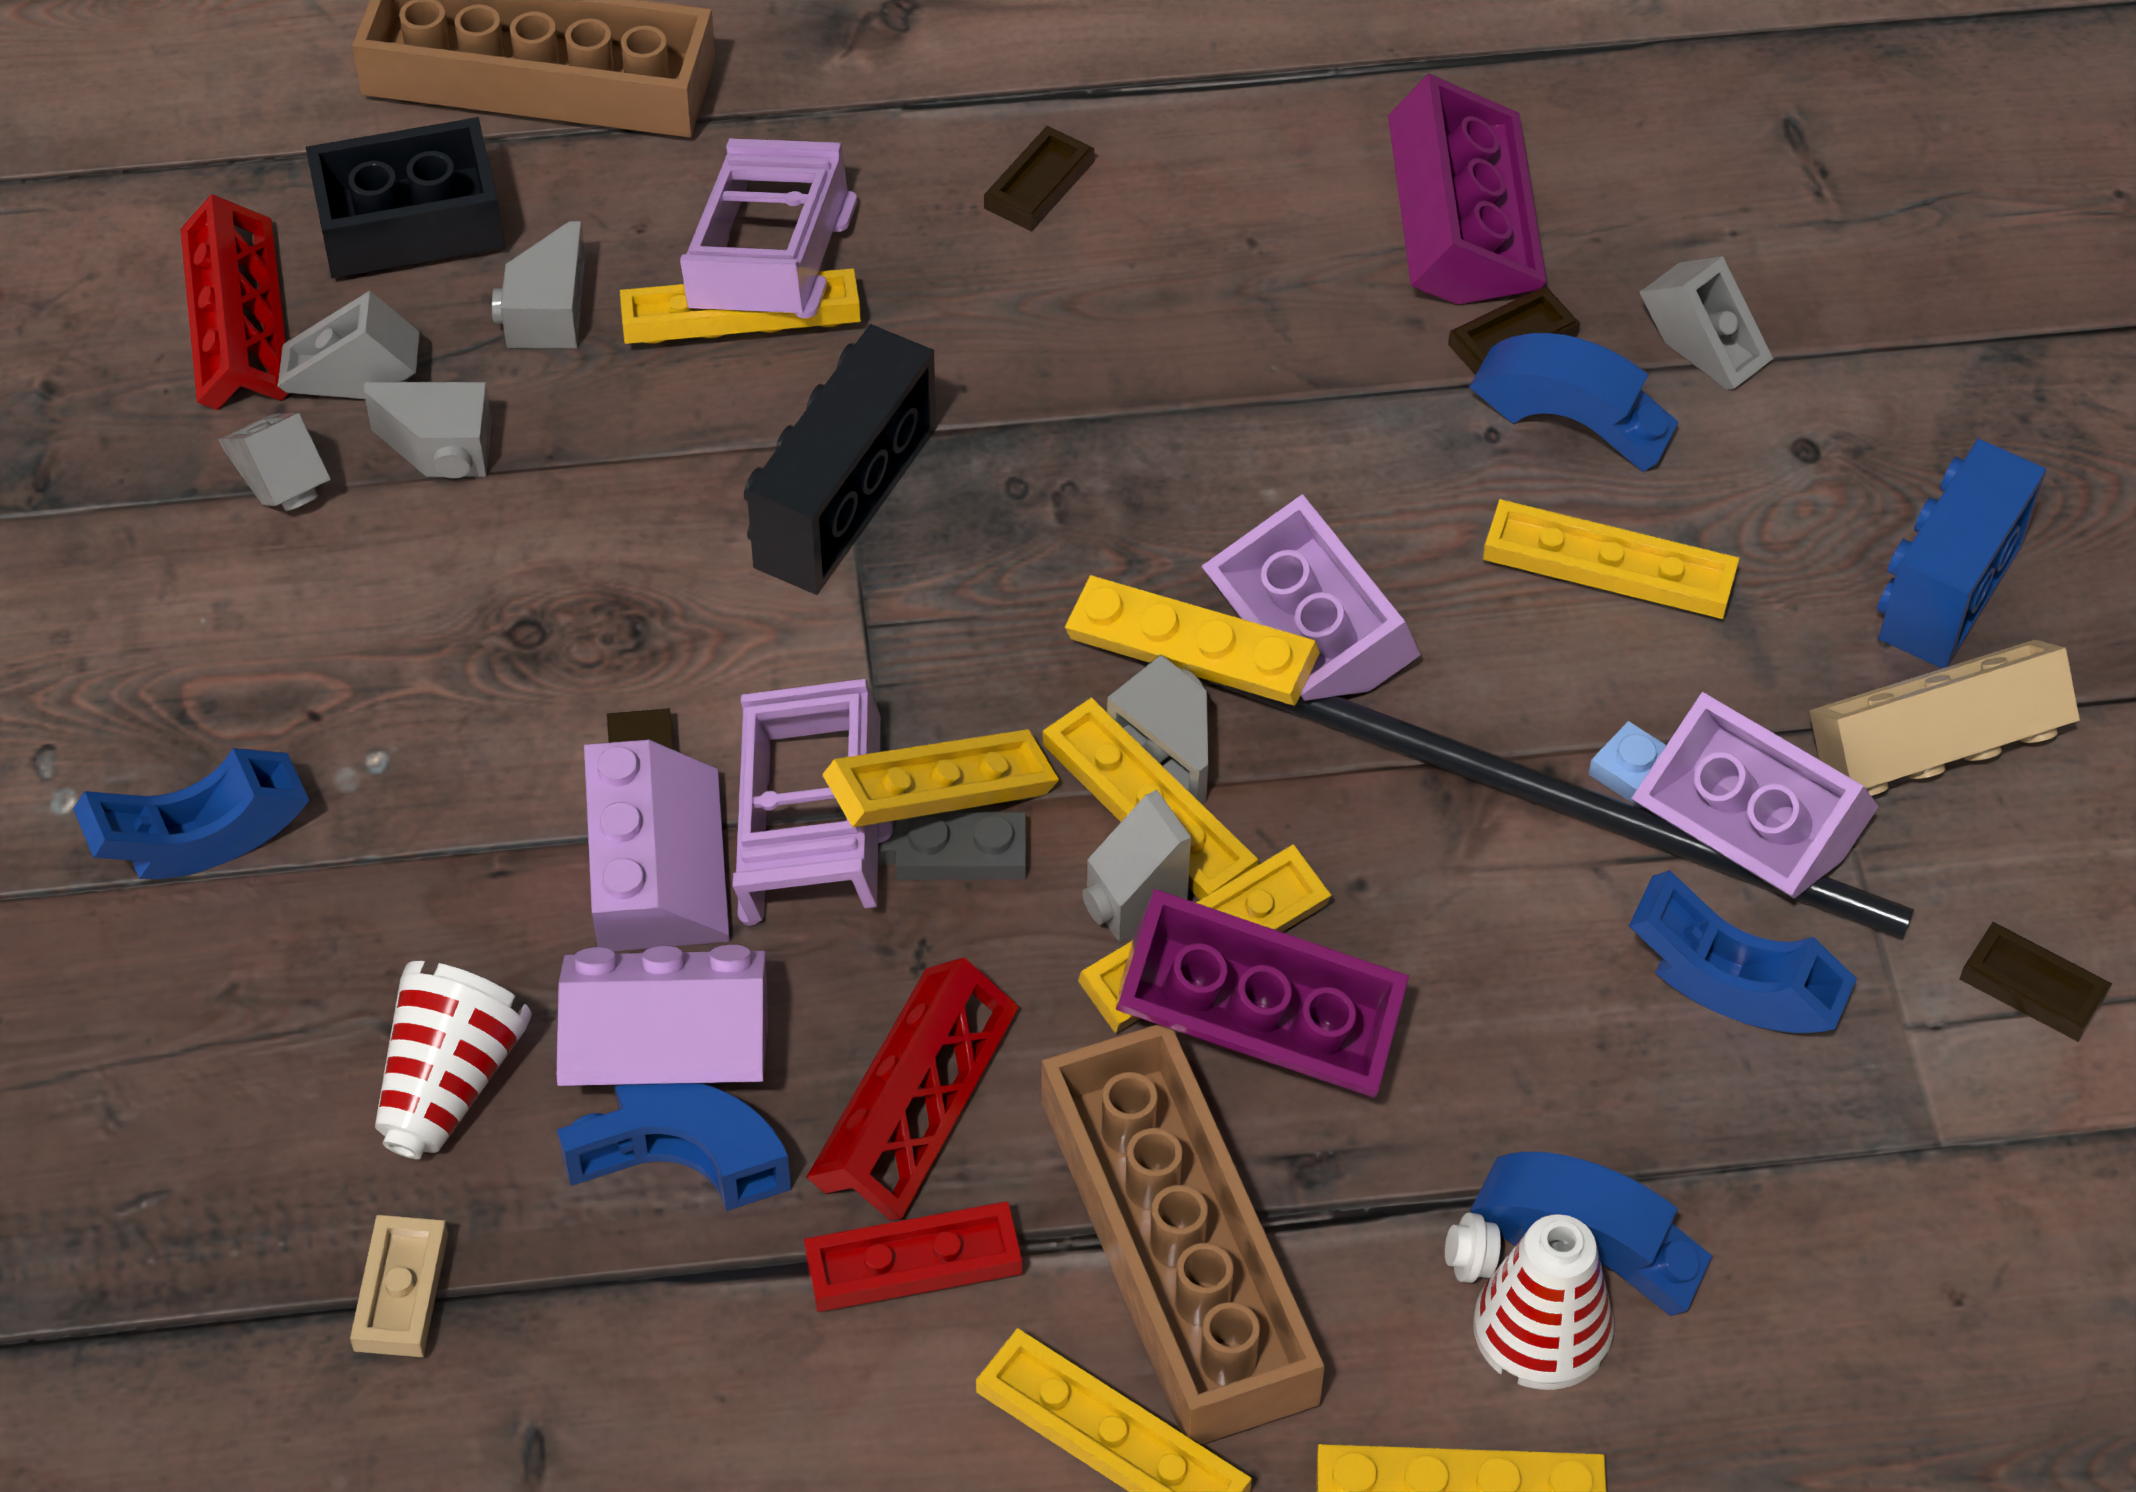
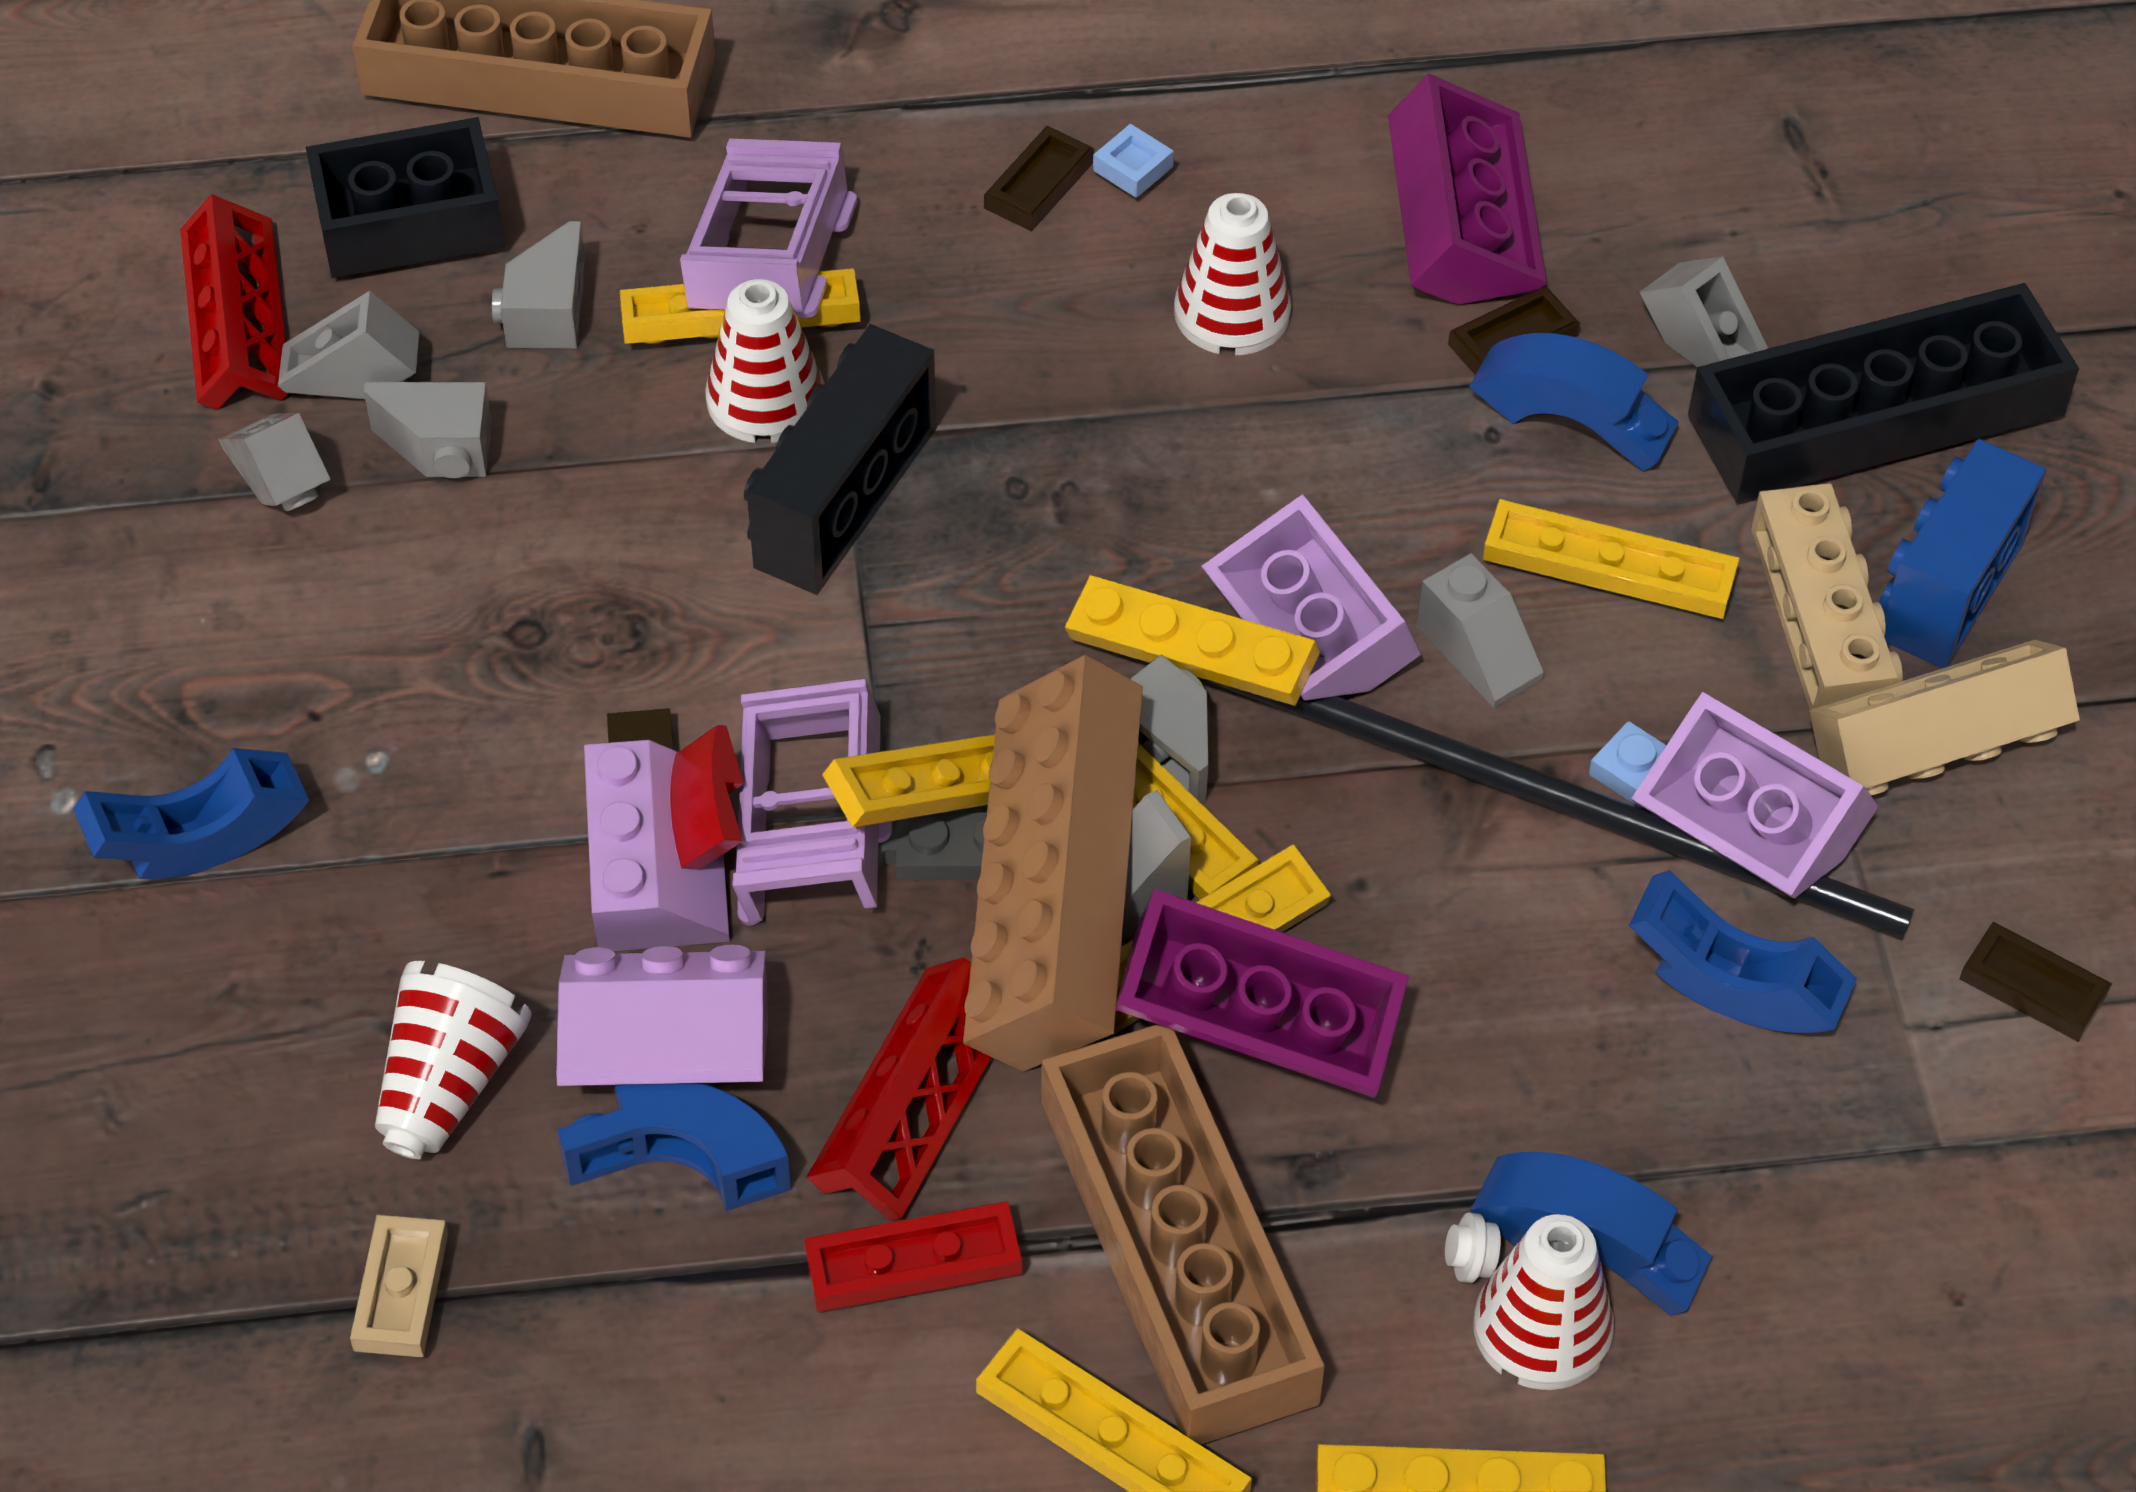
none -> red slope [670,725,744,870]
none -> white cone [705,279,824,443]
none -> medium nougat brick [963,654,1143,1072]
none -> light blue plate [1093,124,1174,198]
none -> white cone [1174,193,1291,355]
none -> light grey slope [1416,553,1544,708]
none -> black brick [1688,283,2079,502]
none -> tan brick [1751,483,1903,710]

